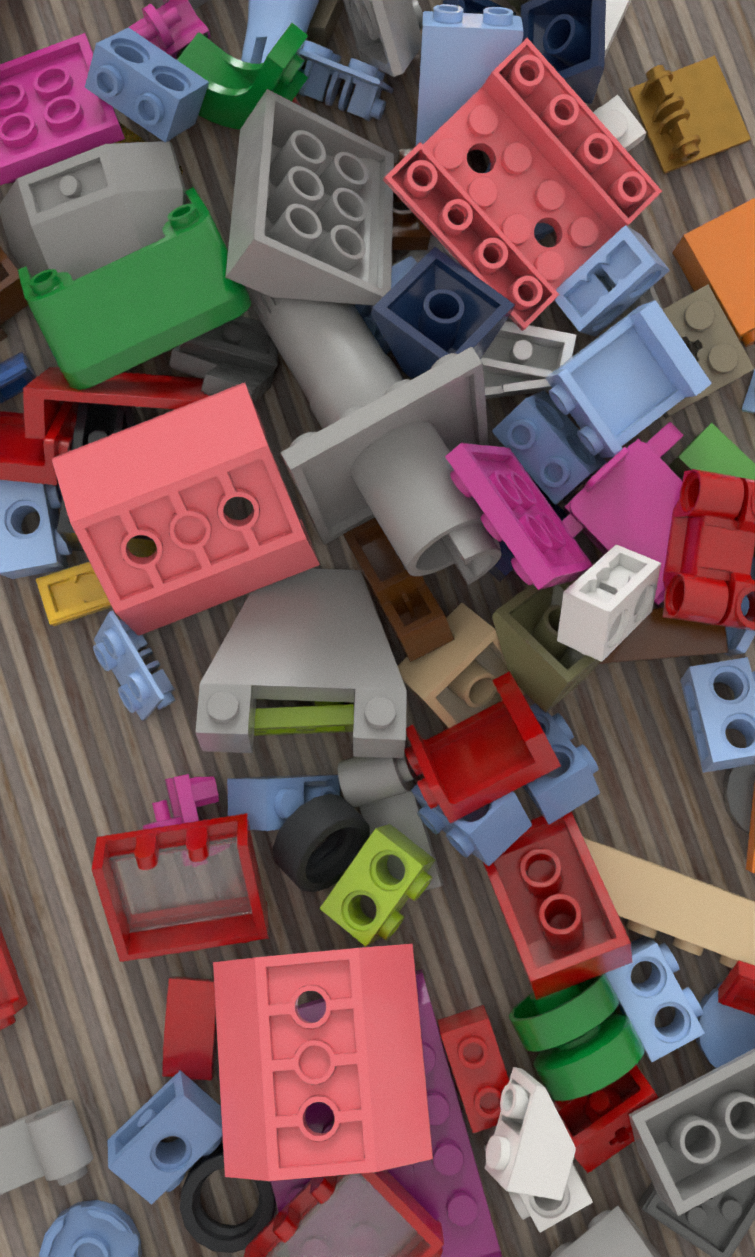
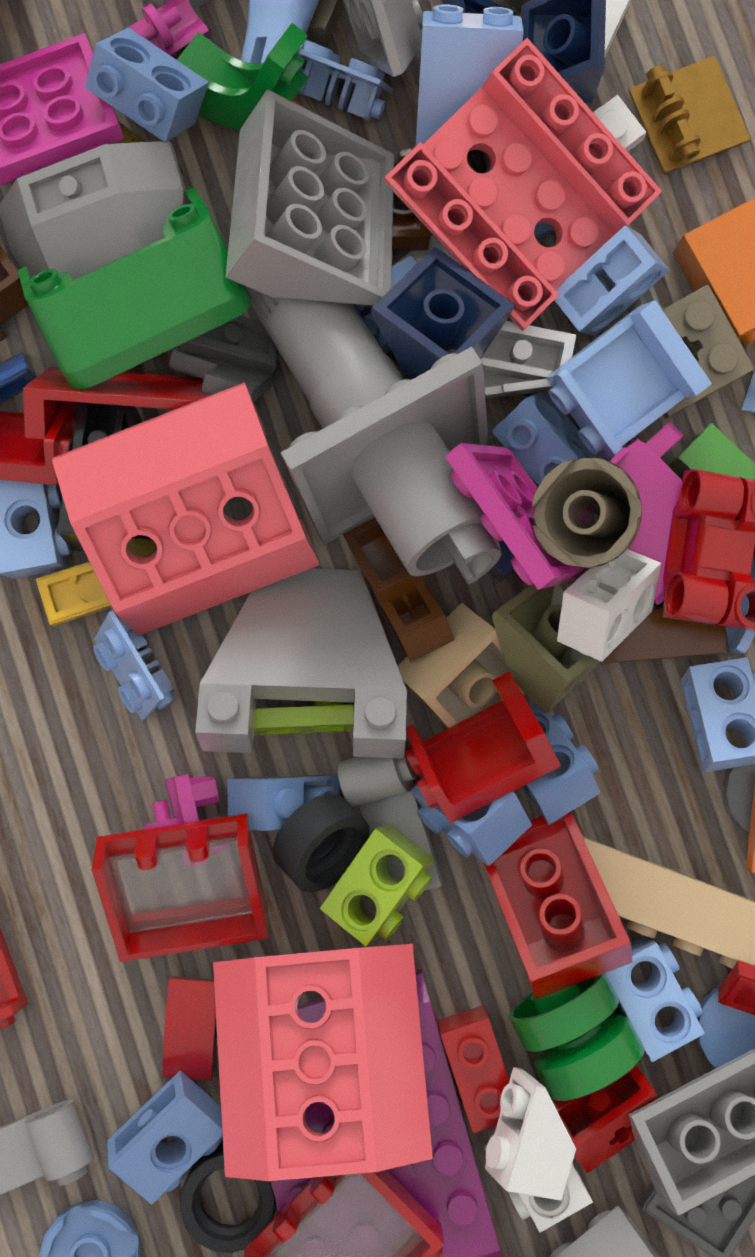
none -> dark tan cone [532,458,642,568]

